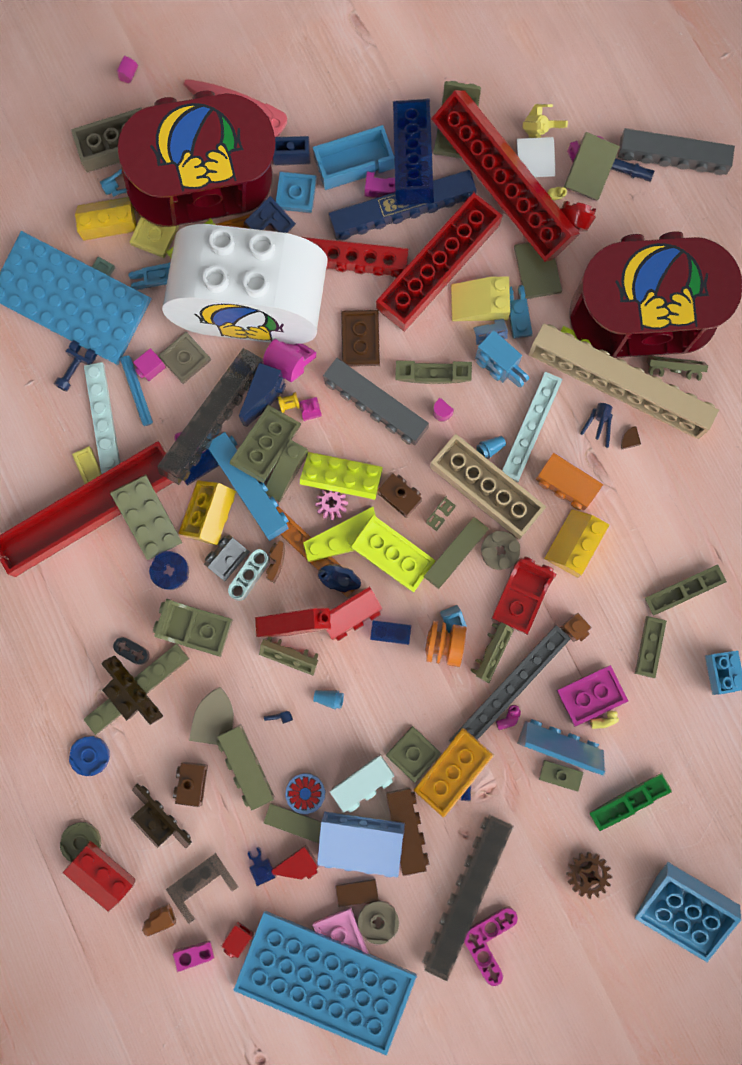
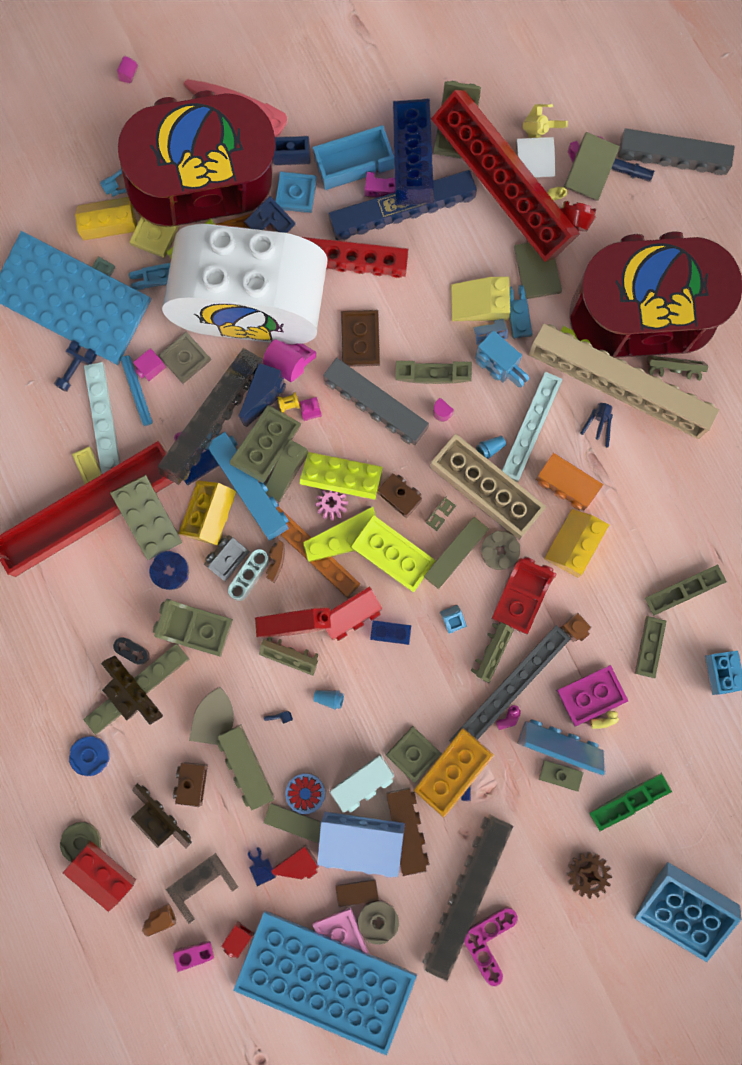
dark tan brick [71,108,142,173] -> none
dark blue arm [318,564,361,593] -> none
red brick [376,193,503,332] -> none
orange wheel [425,621,467,667] -> none
reddish brown tile [621,426,641,450] -> none

